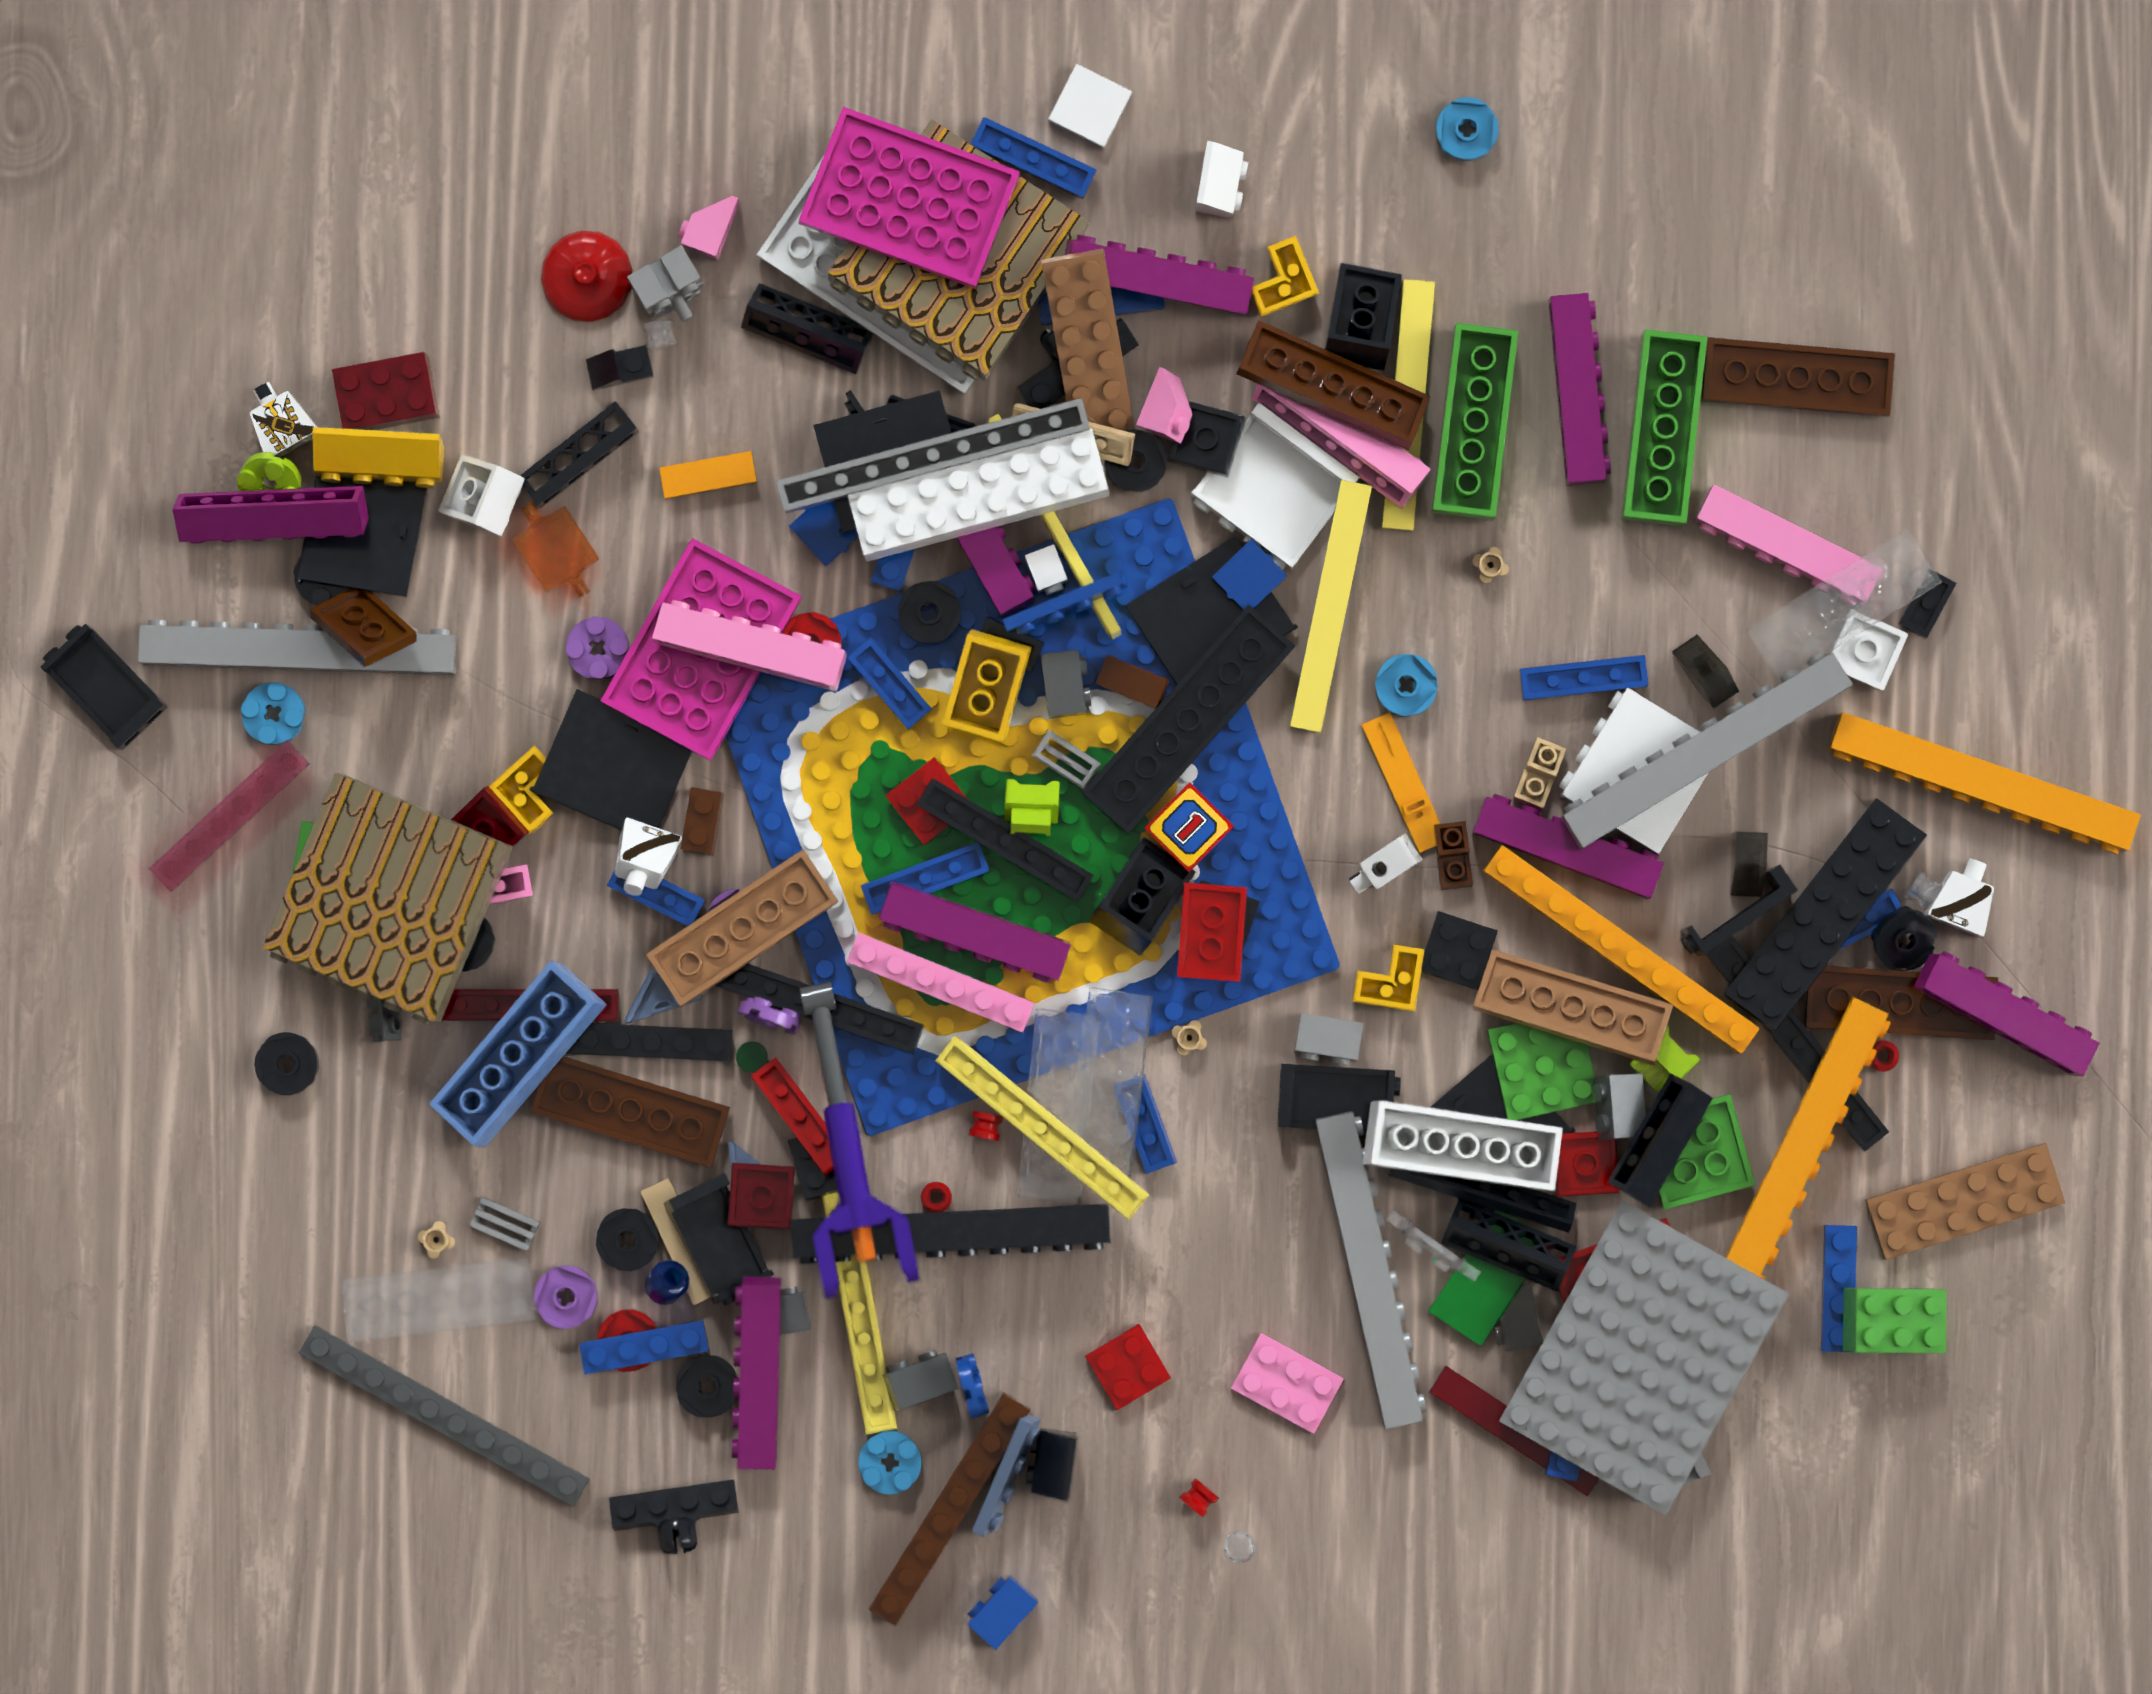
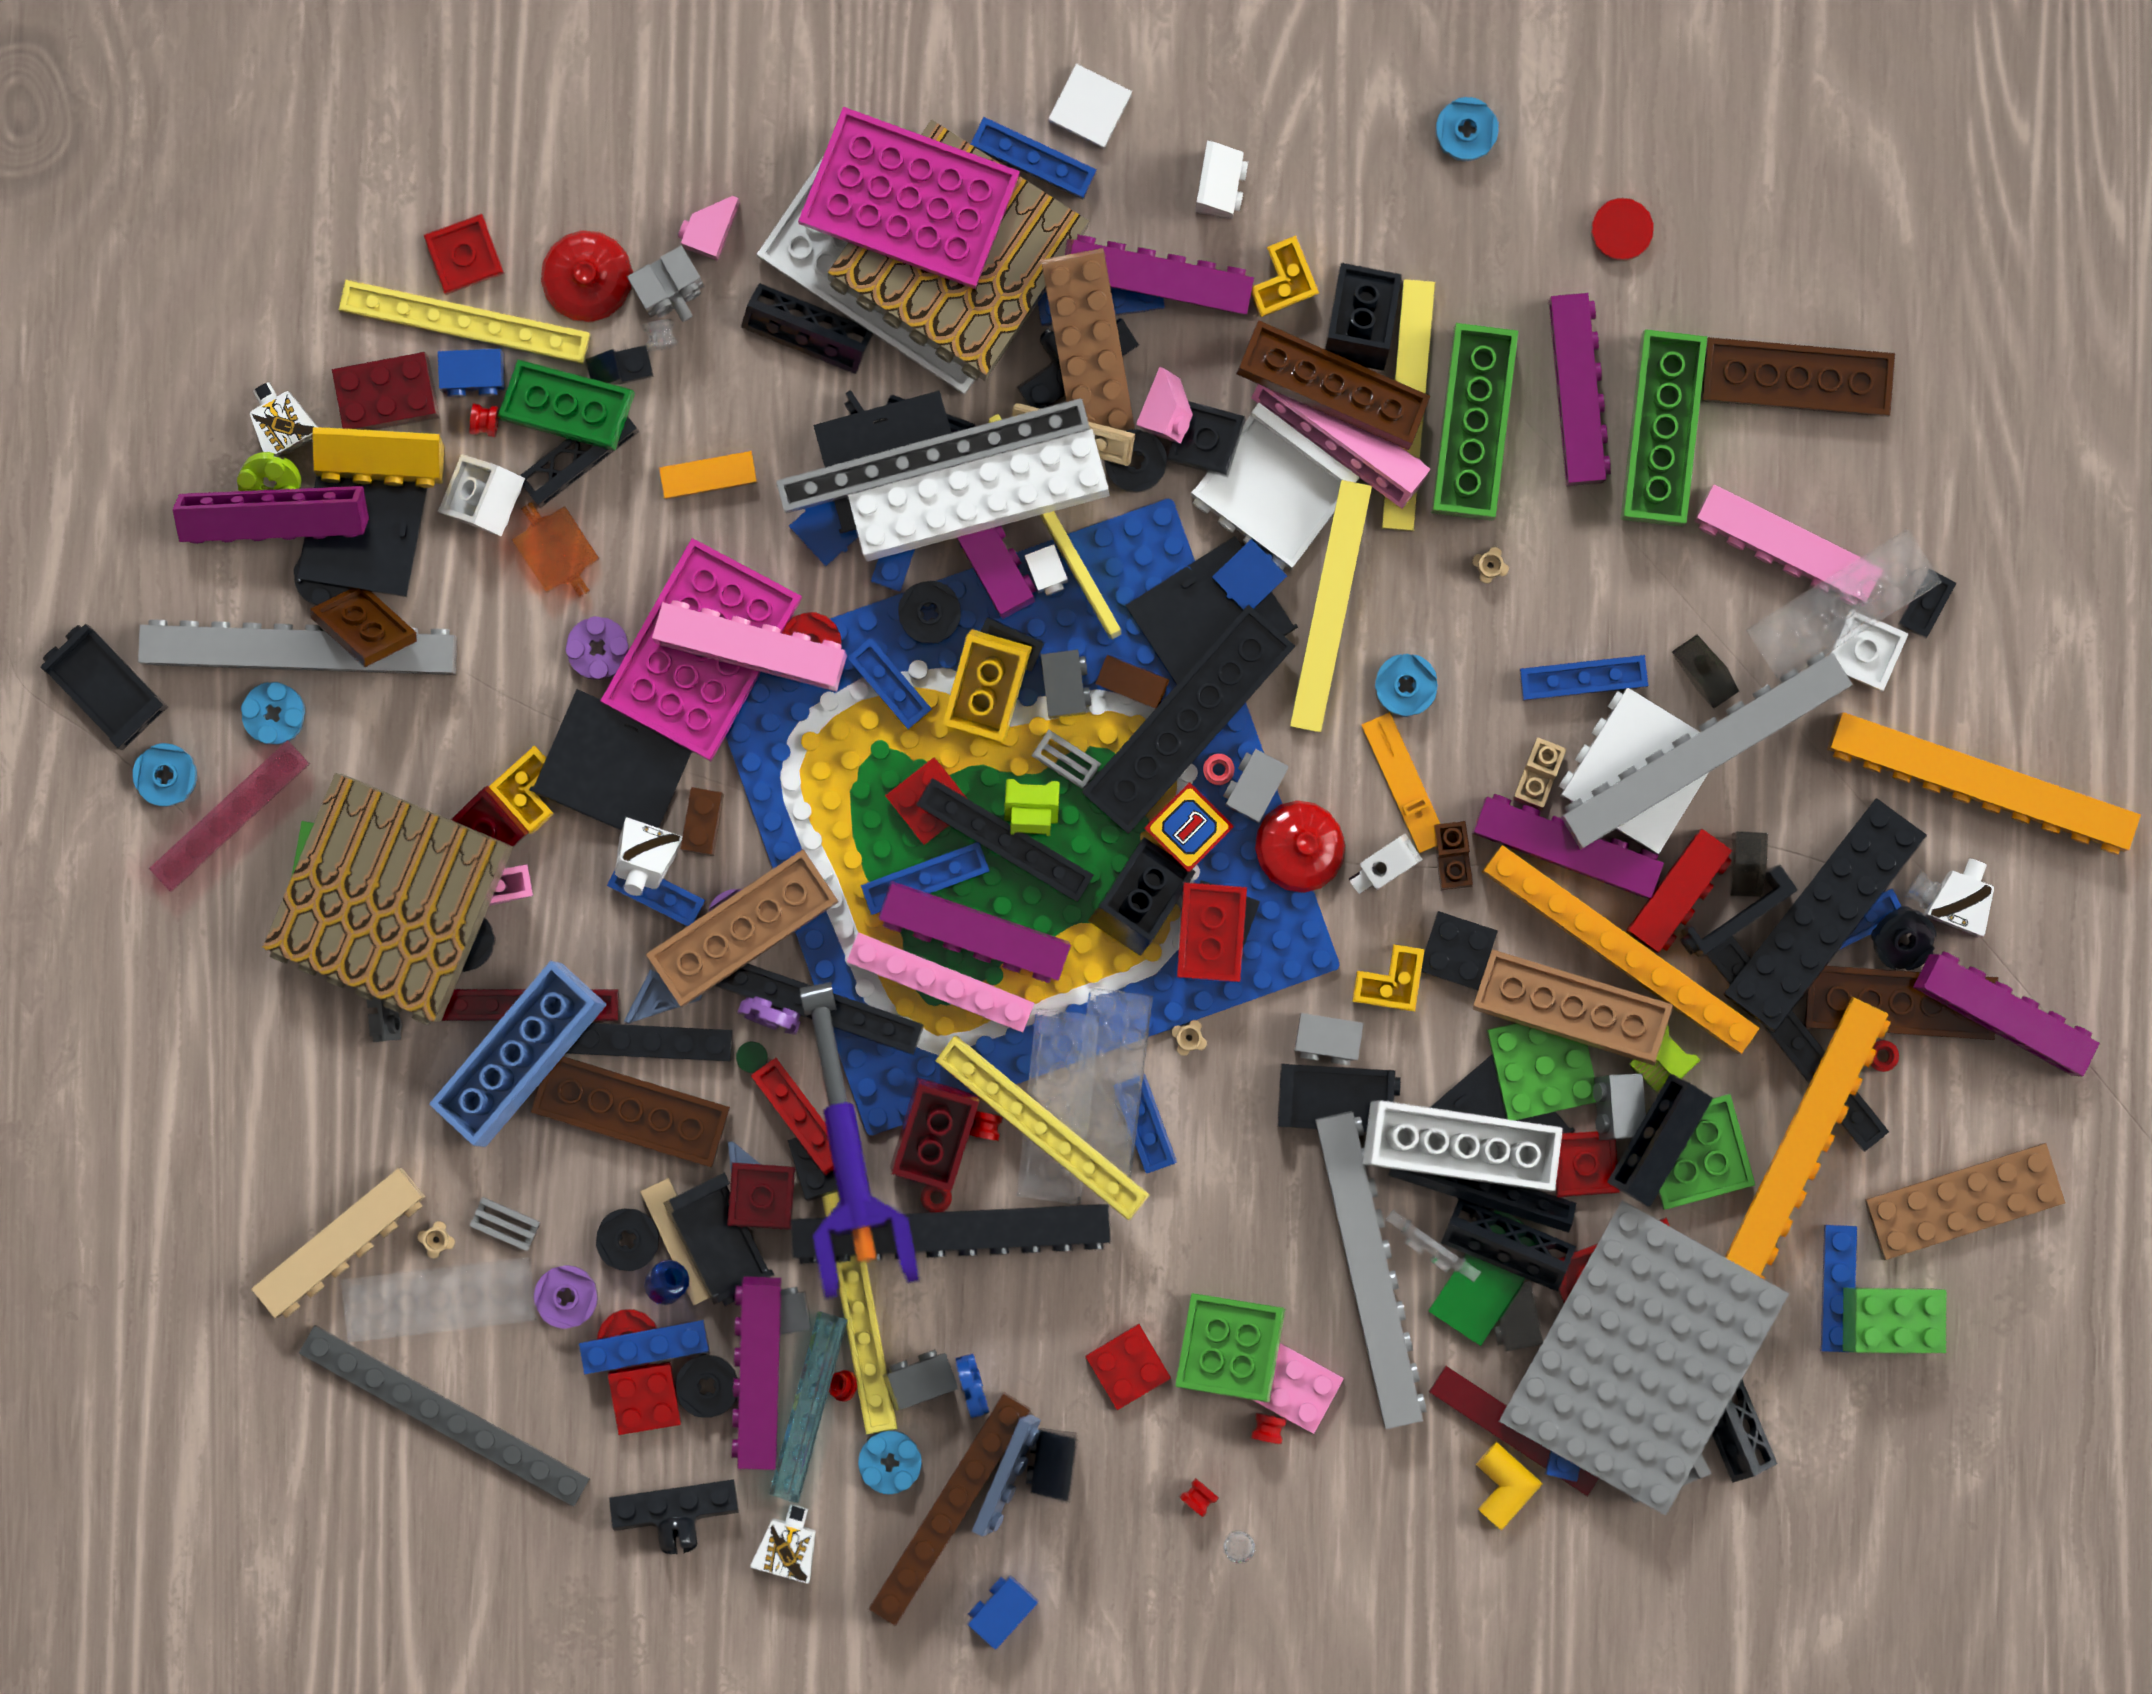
black plate [254,1032,319,1095] -> none
blue plate [1002,572,1129,636] -> none
none -> dark azure plate [132,743,197,807]
none -> tan brick [251,1168,425,1318]
none -> light yellow tile [339,280,590,364]
none -> red tile [423,214,504,295]
none -> blue brick [438,349,505,397]
none -> red wheel [469,403,499,437]
none -> green tile [497,359,635,451]
none -> red plate [608,1361,681,1435]
none -> torso [751,1504,816,1583]
none -> clear light blue plate [769,1311,848,1503]
none -> red plate [828,1370,857,1402]
none -> dark red brick [890,1077,979,1191]
none -> bright green plate [1175,1293,1285,1403]
none -> coral plate [1203,754,1235,785]
none -> light grey brick [1223,749,1289,823]
none -> red wheel [1251,1413,1287,1444]
none -> red hat [1255,800,1345,893]
none -> yellow brick [1475,1441,1543,1531]
none -> red tile [1591,198,1654,261]
none -> red brick [1626,829,1733,953]
none -> black fence [1712,1380,1778,1483]

